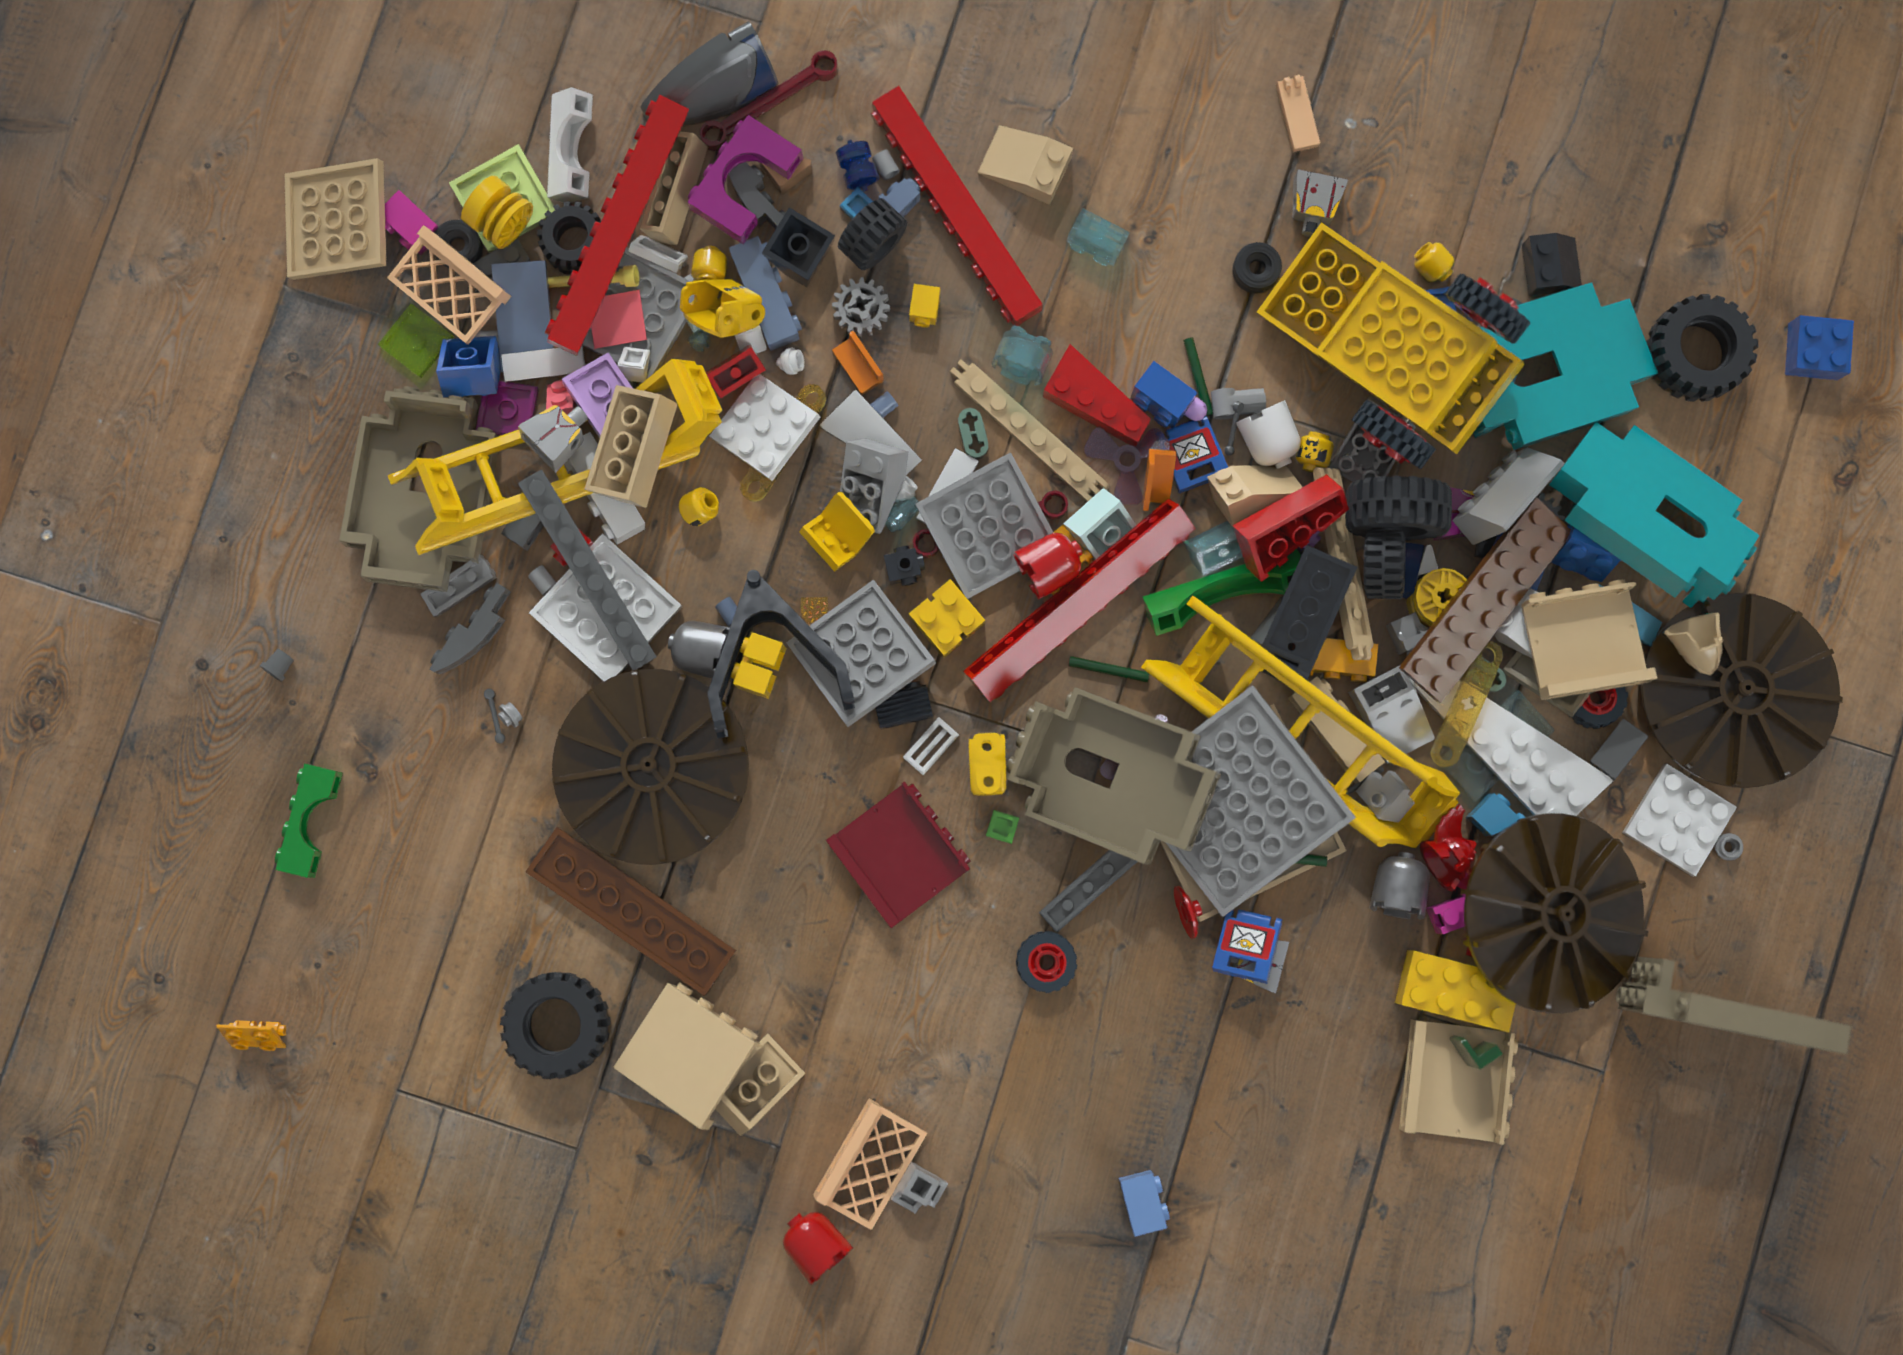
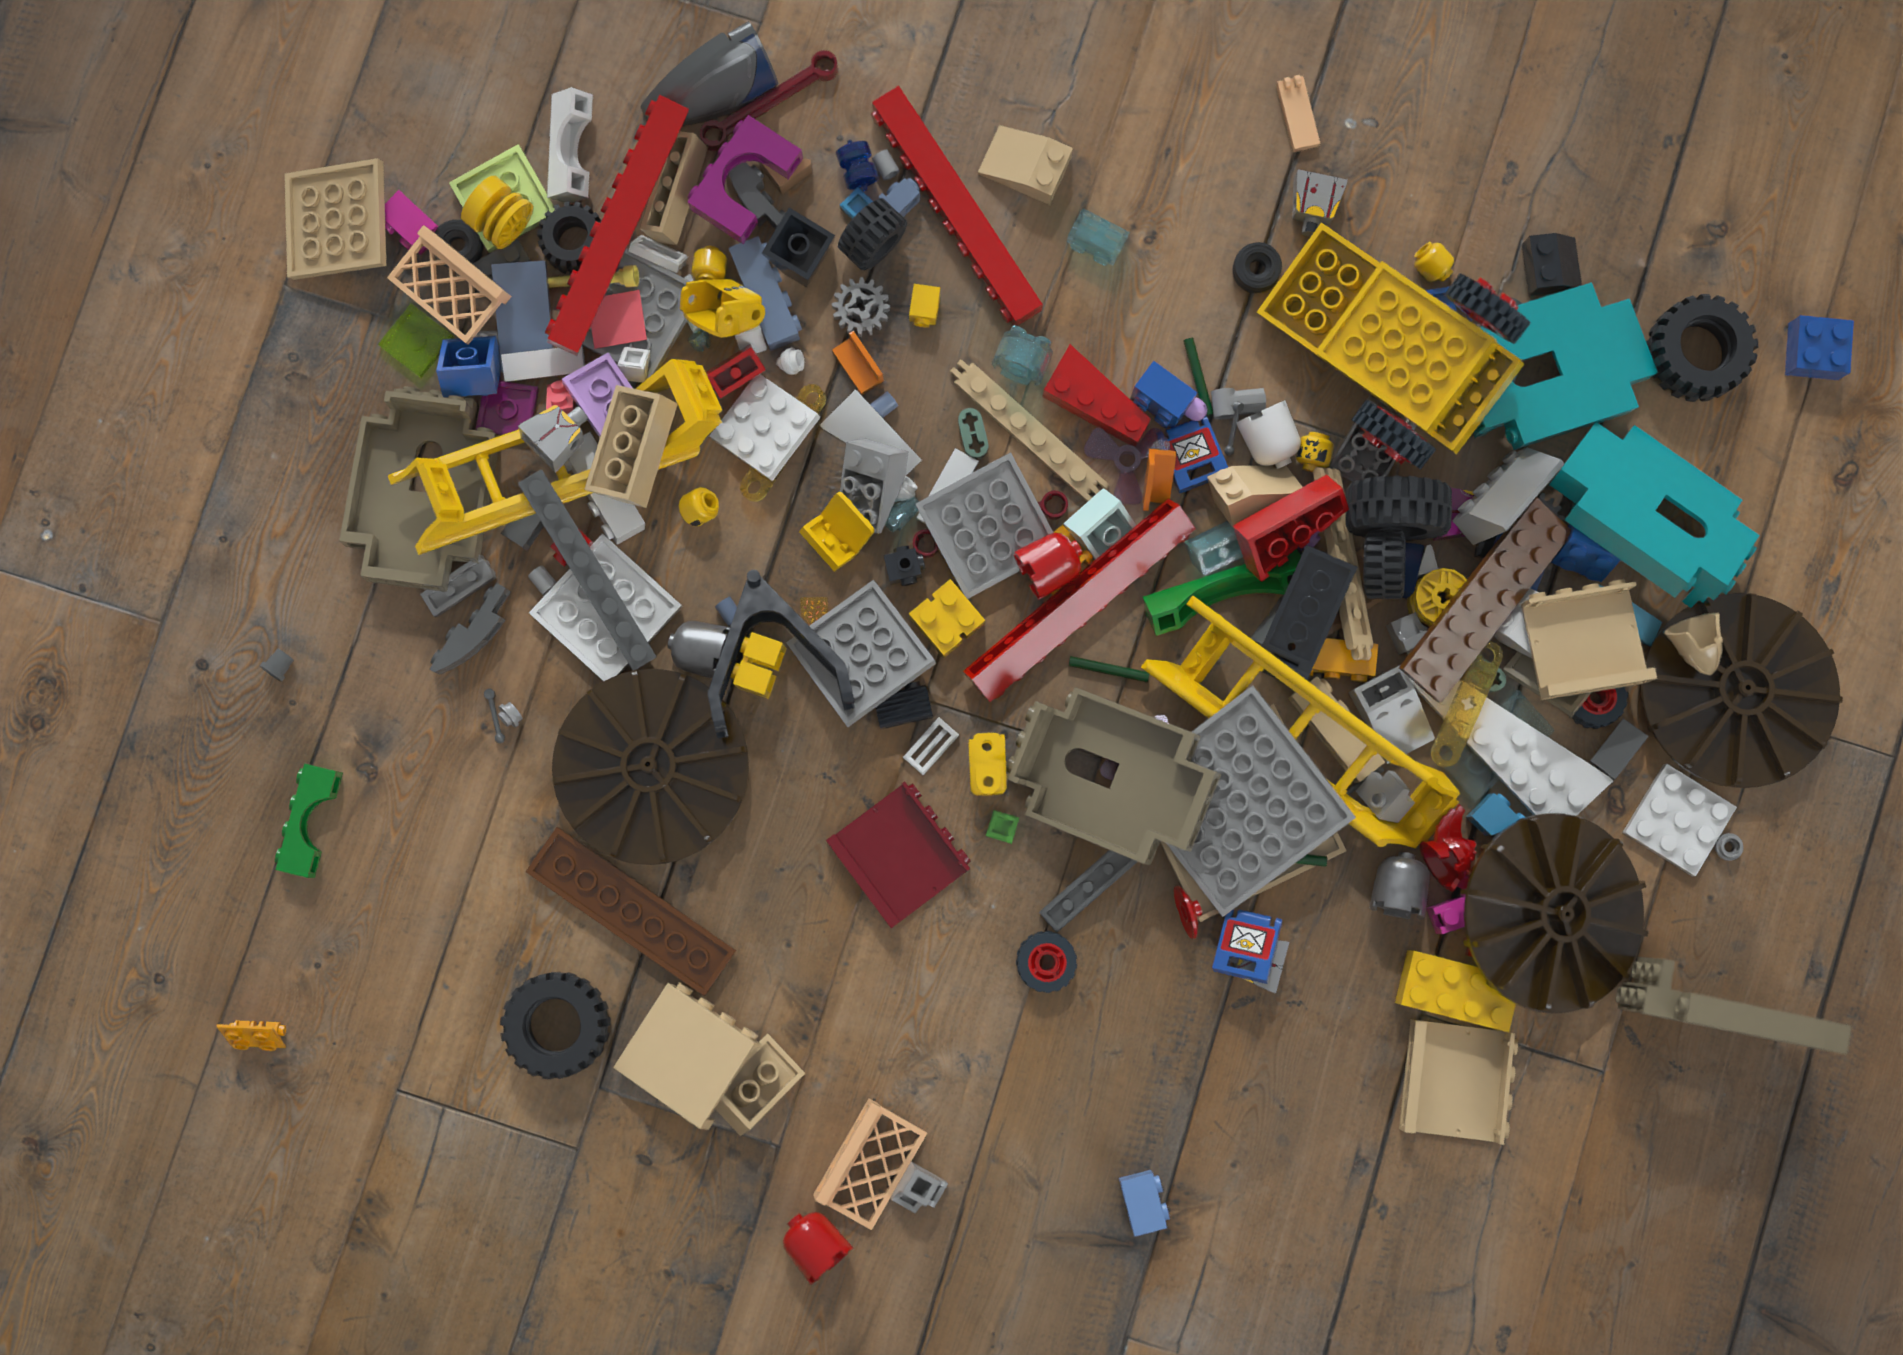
dark green panel [1449,1035,1503,1070] -> none

